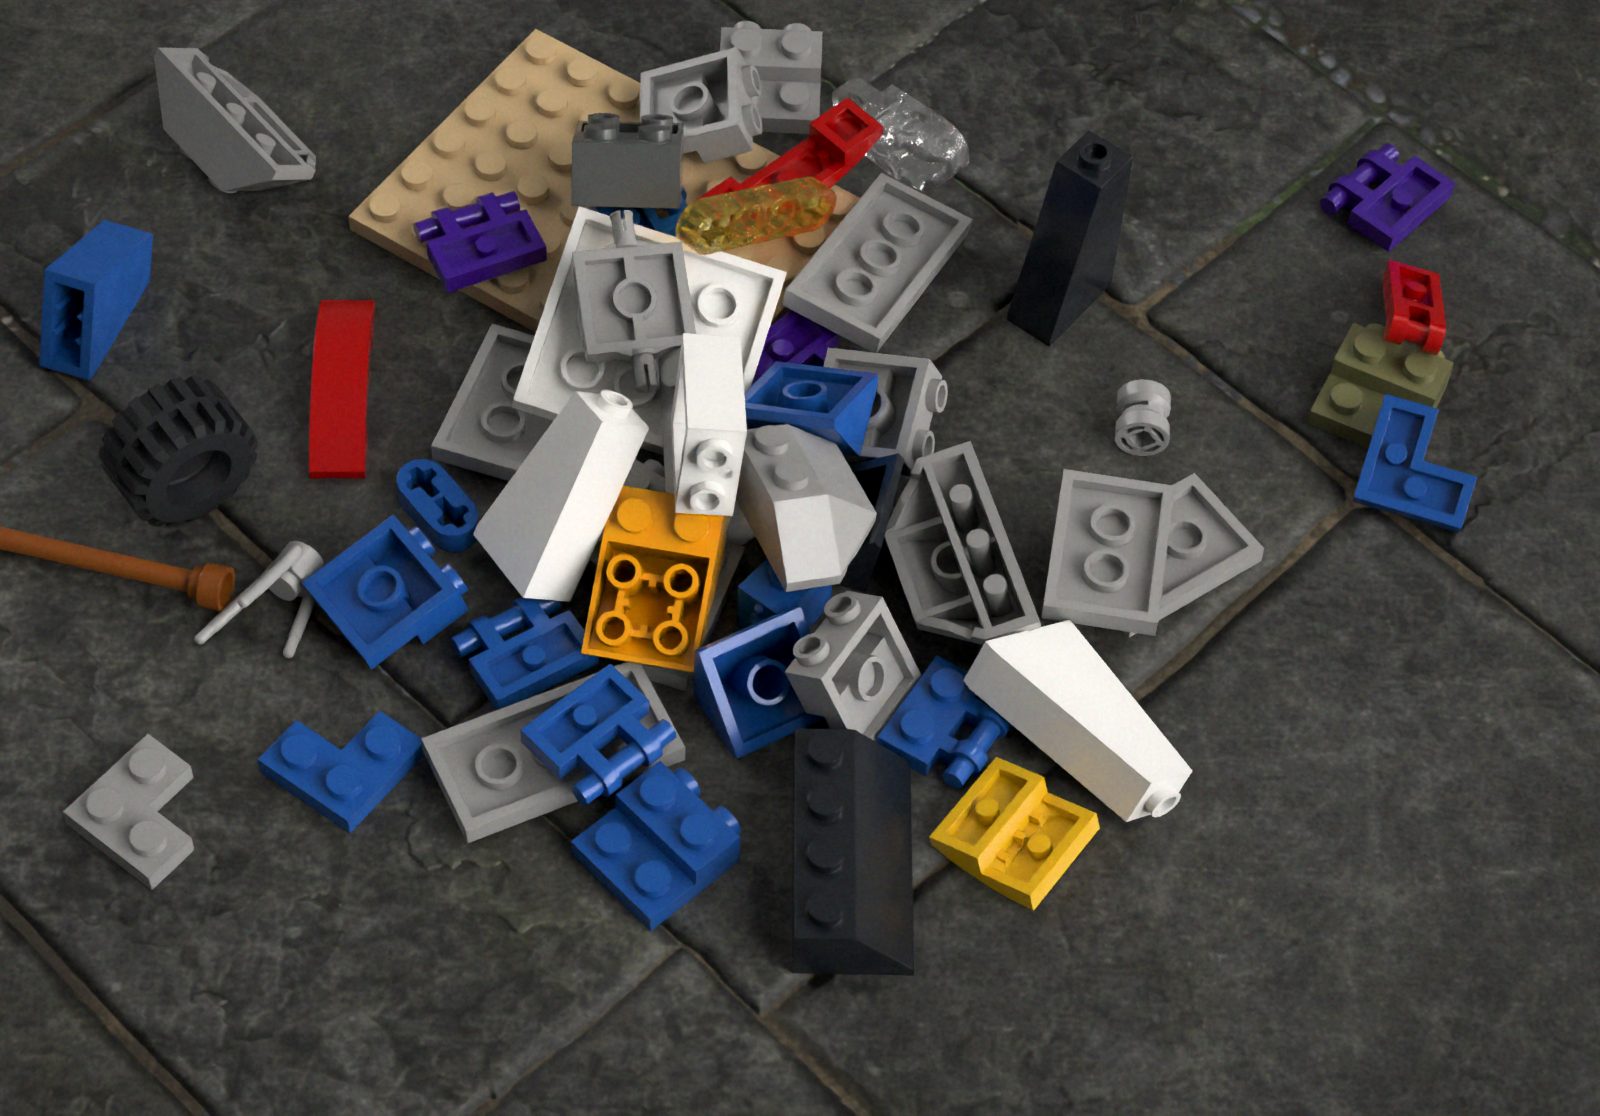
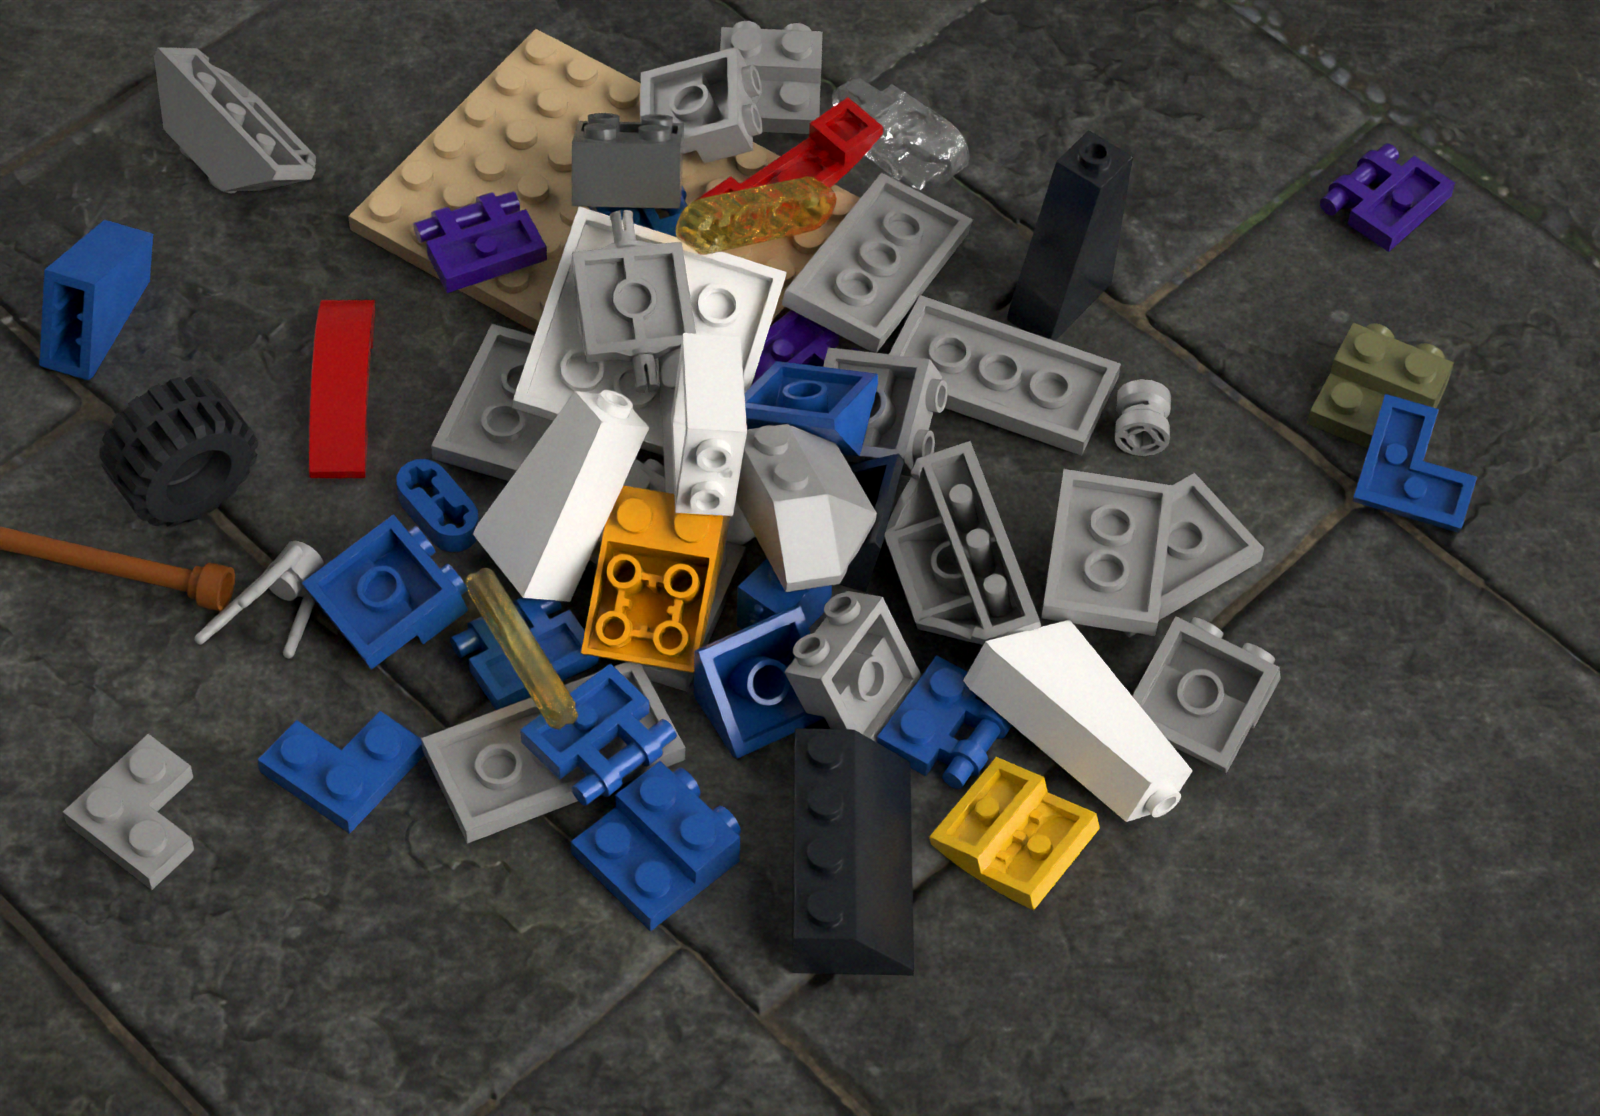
red plate [1382,260,1446,355] -> none
none -> clear yellow axle [465,568,578,730]
none -> light grey plate [889,295,1121,456]
none -> light grey plate [1132,616,1281,773]

